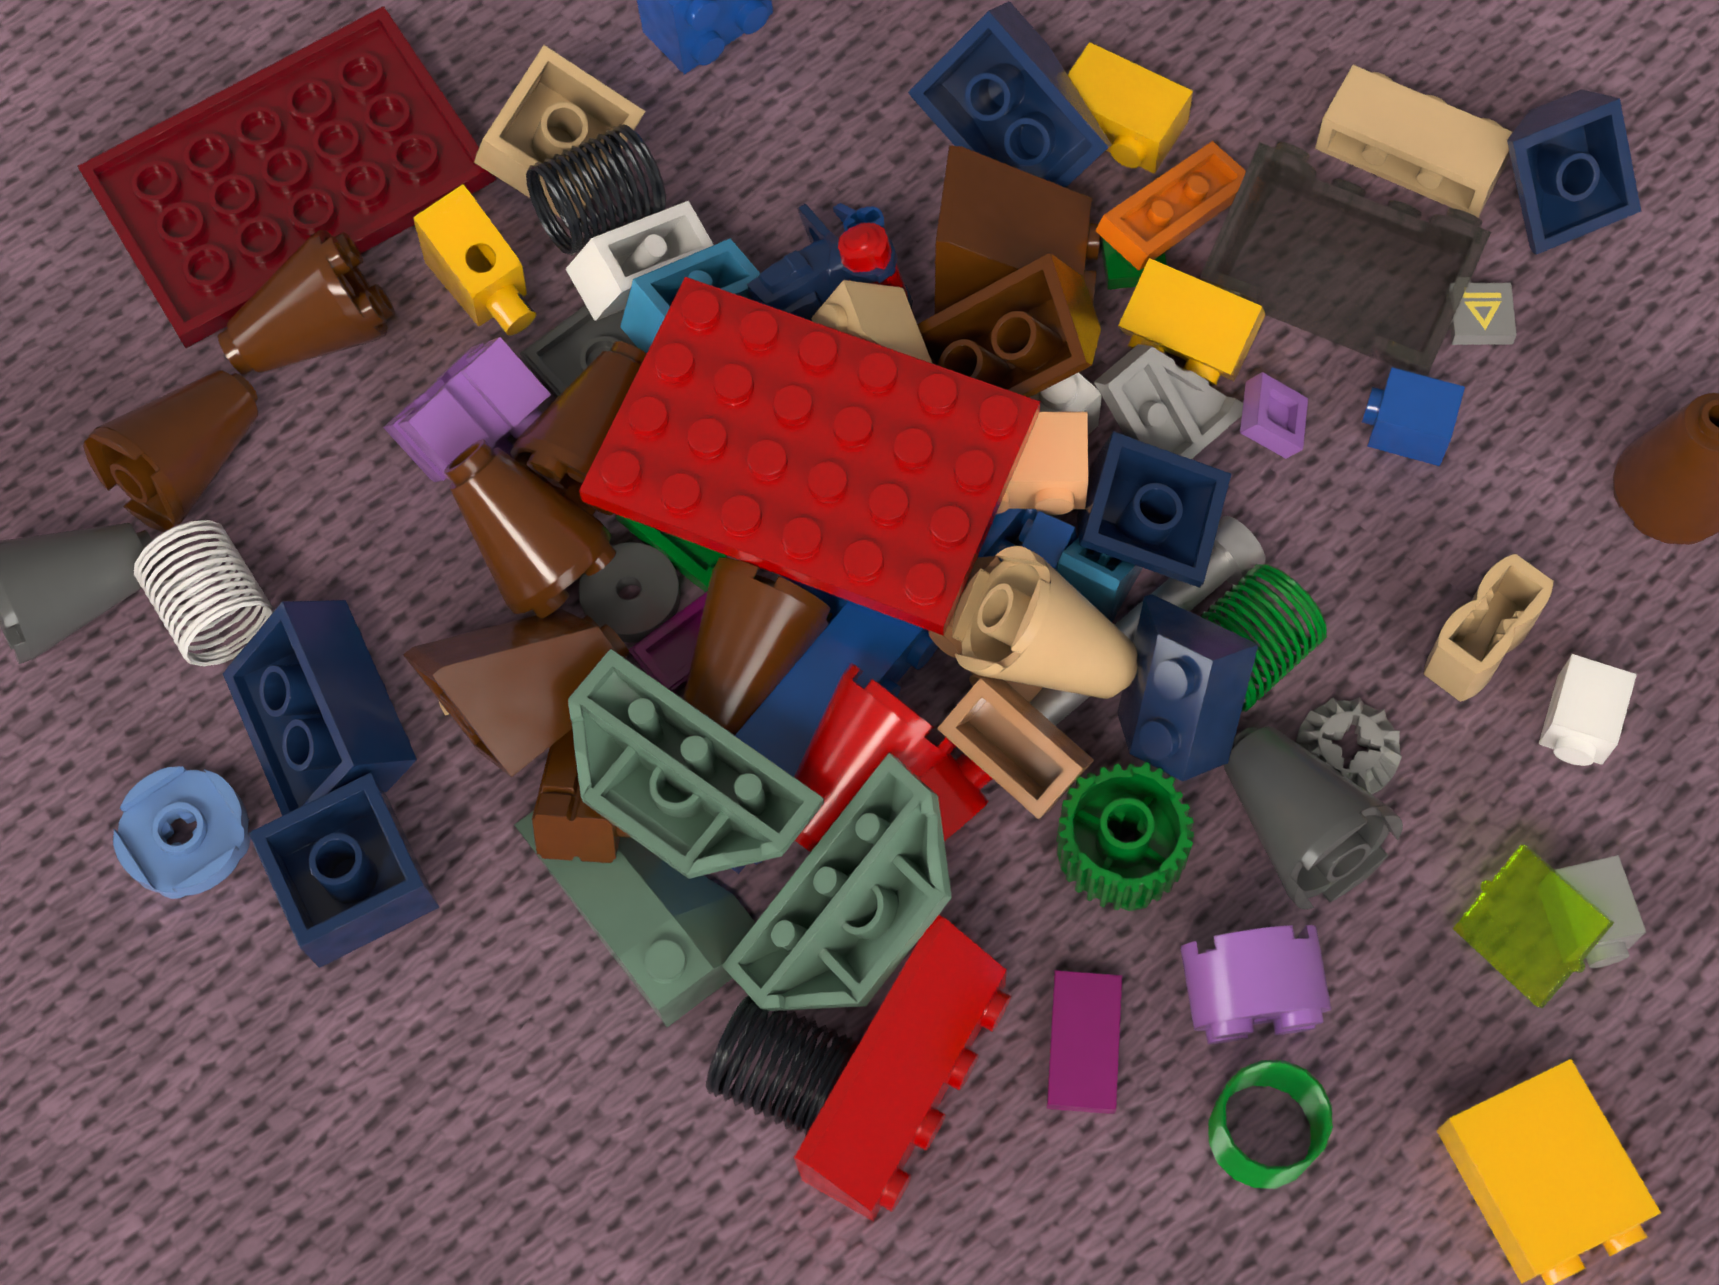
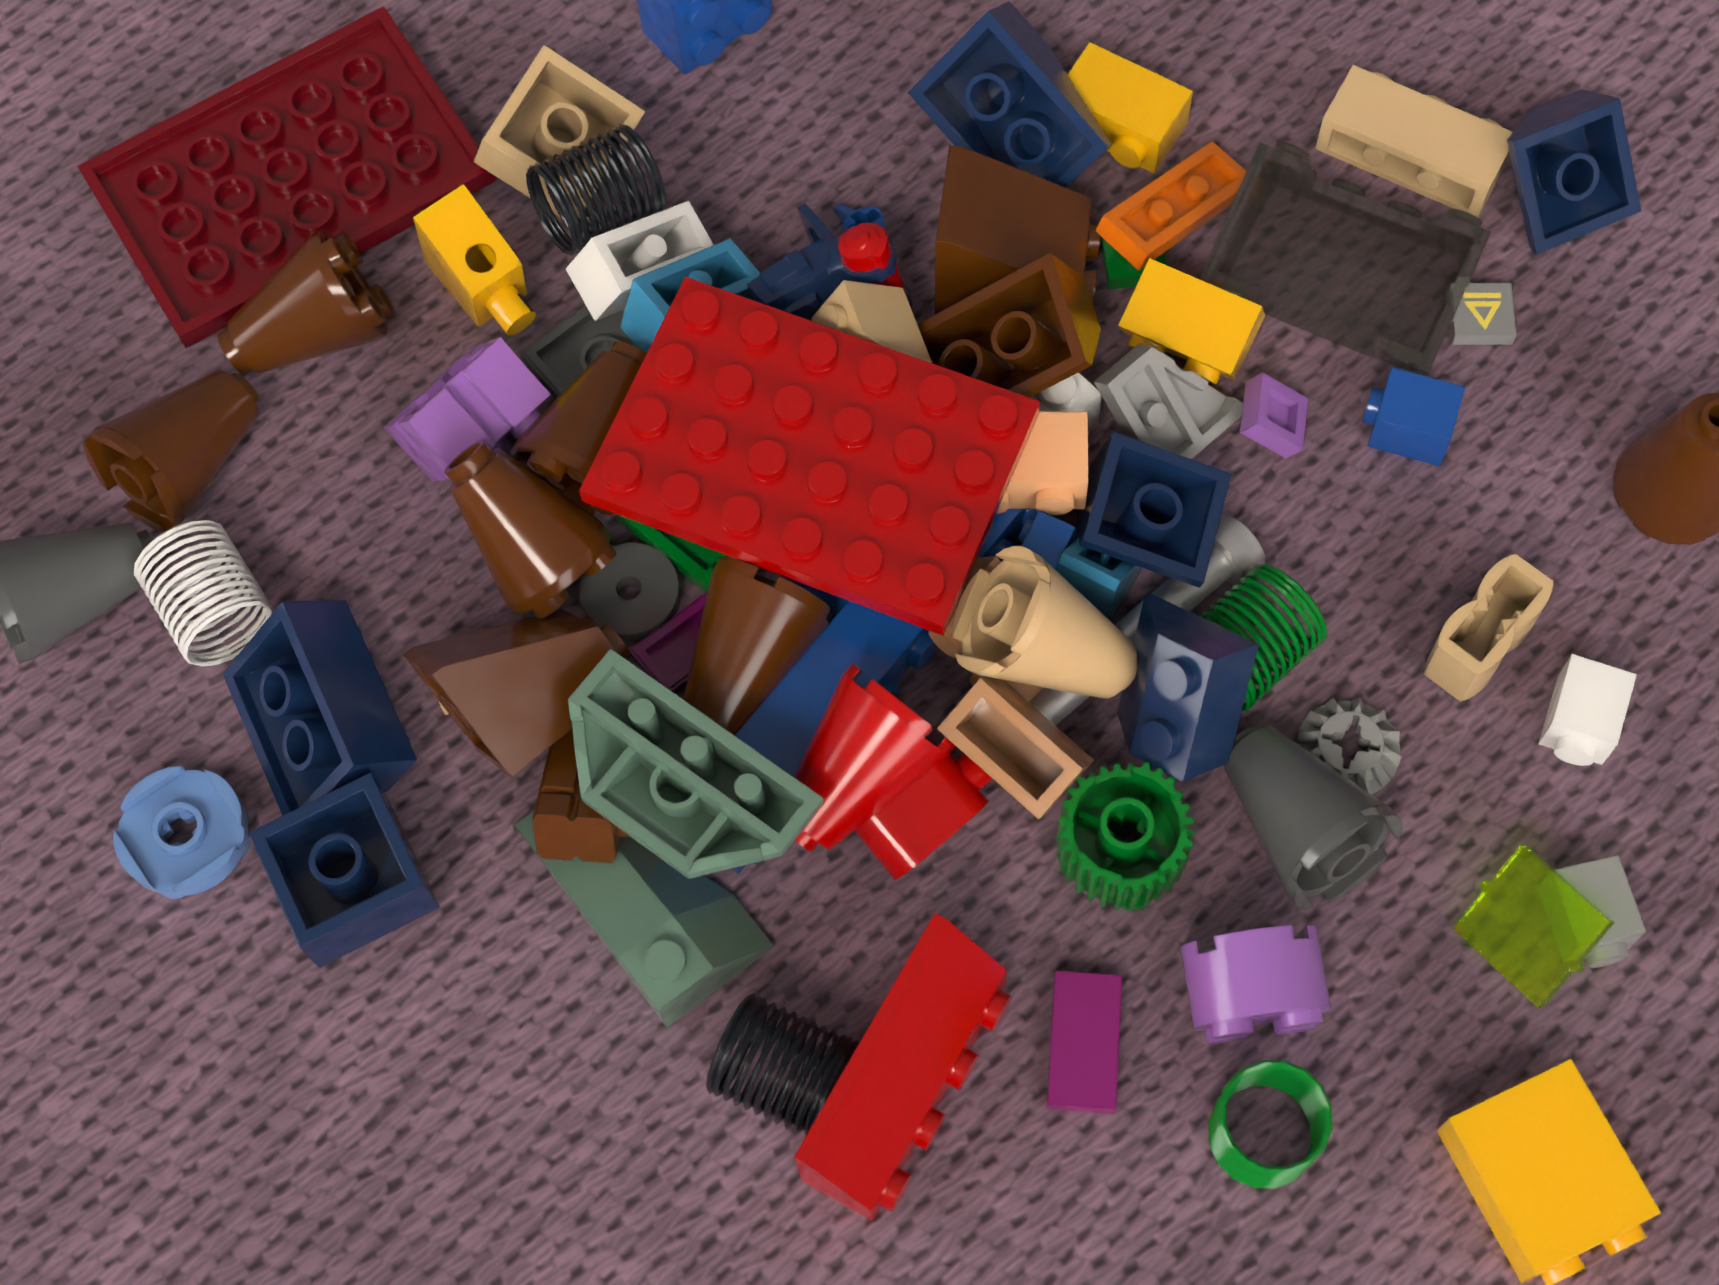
sand green wedge [722,753,952,1011] -> none

